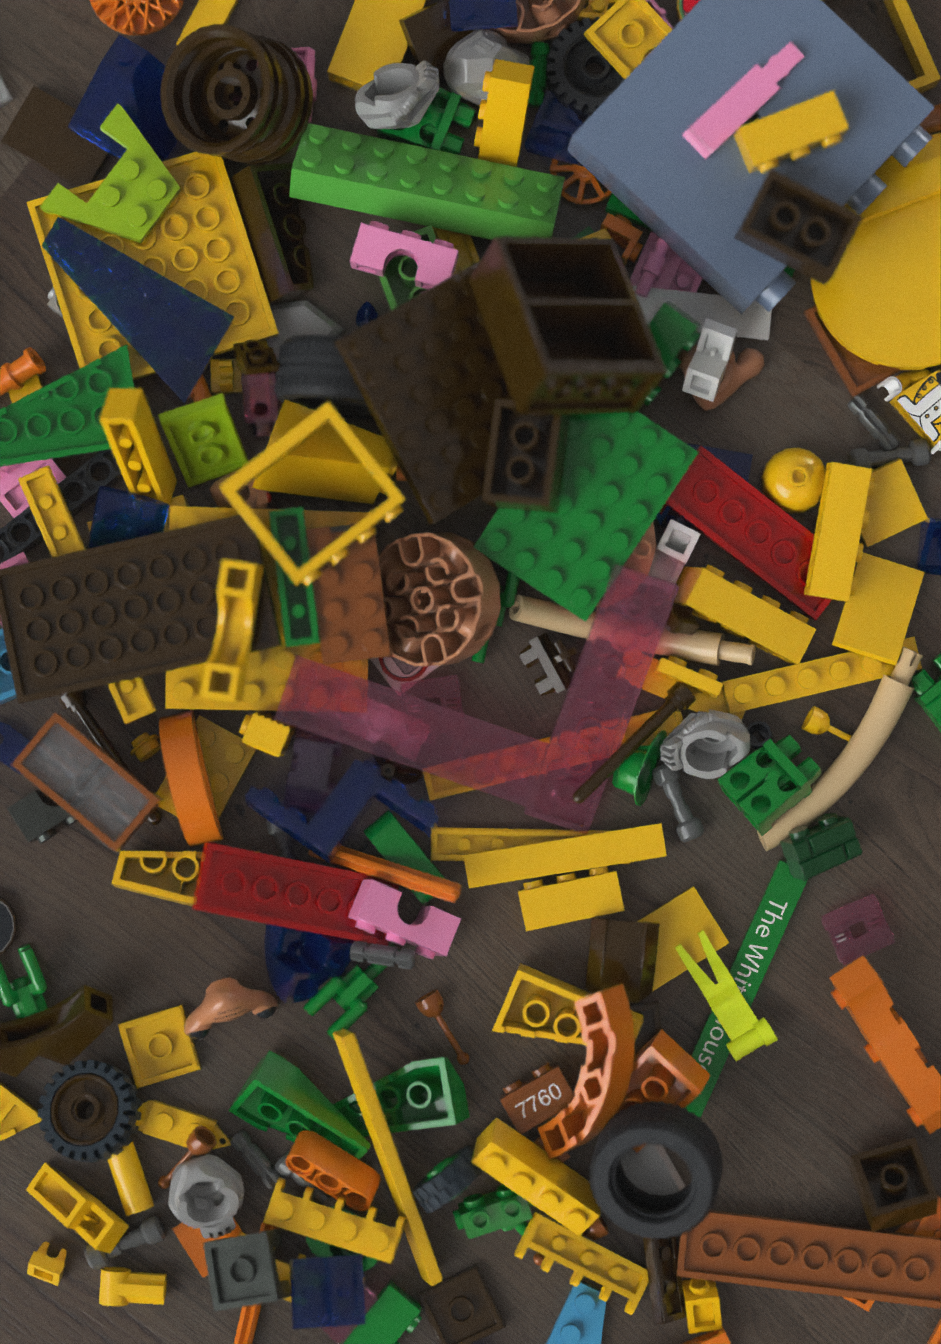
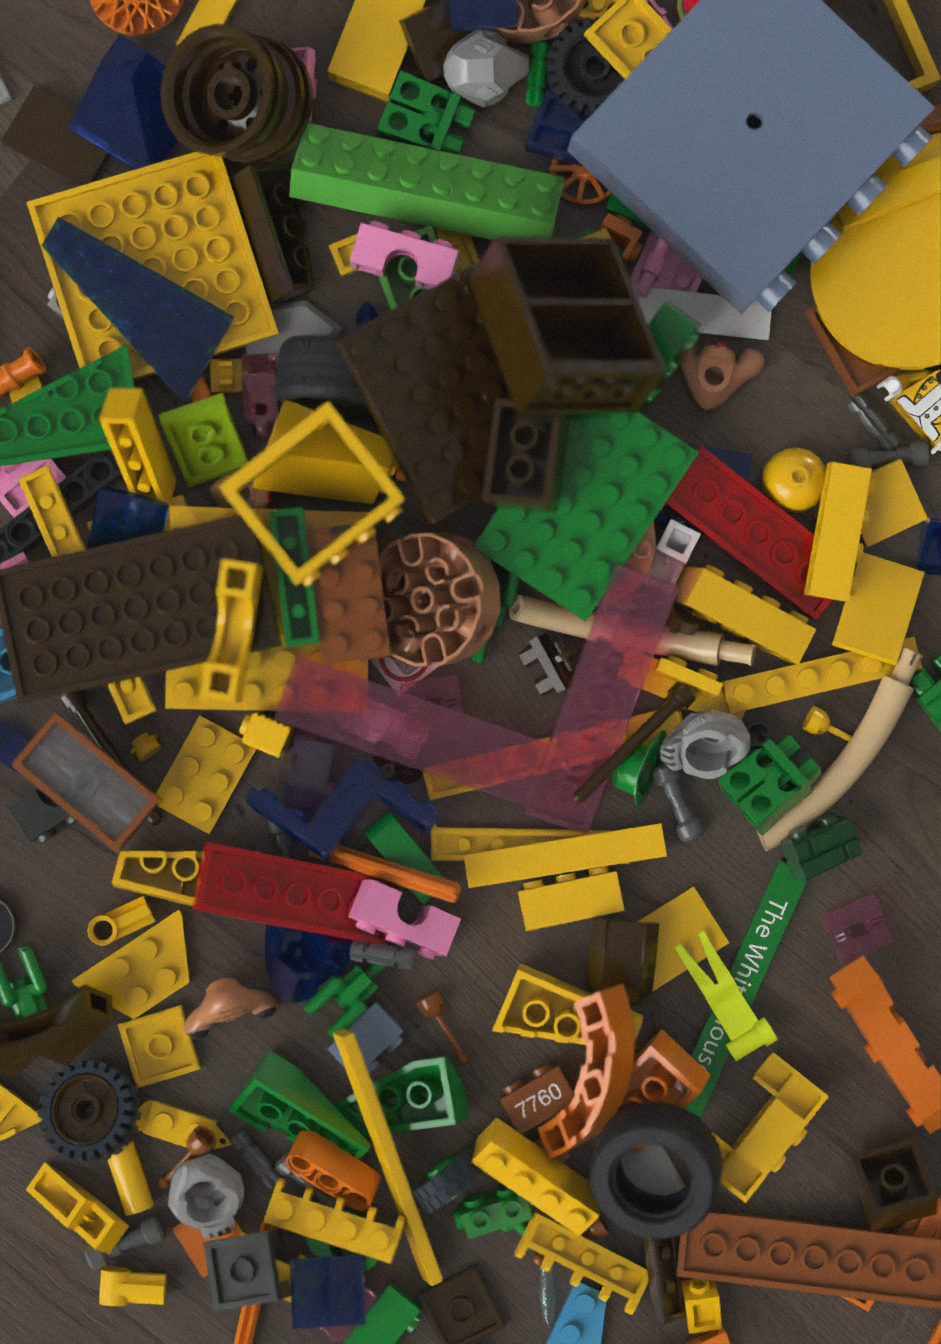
yellow tile [27,1242,67,1286] -> none
lime wing [40,103,181,243] -> none
orange window [159,710,224,847] -> none
dark brown slope [233,340,279,375] -> none
light grey helmet [355,61,440,129] -> none
yellow brick [474,59,535,167] -> none
bright pink piece [682,42,805,160] -> none
white slope [682,318,738,402] -> none
yellow brick [734,90,849,174] -> none
dark brown brick [734,169,863,285] -> none
none -> yellow wing [72,909,191,1019]
none -> yellow piece [87,896,156,946]
none -> sand blue brick [327,1000,404,1073]
none -> yellow plate [329,234,360,278]
none -> clear light blue piece [539,1265,556,1328]
none -> yellow bracket [712,1051,829,1203]

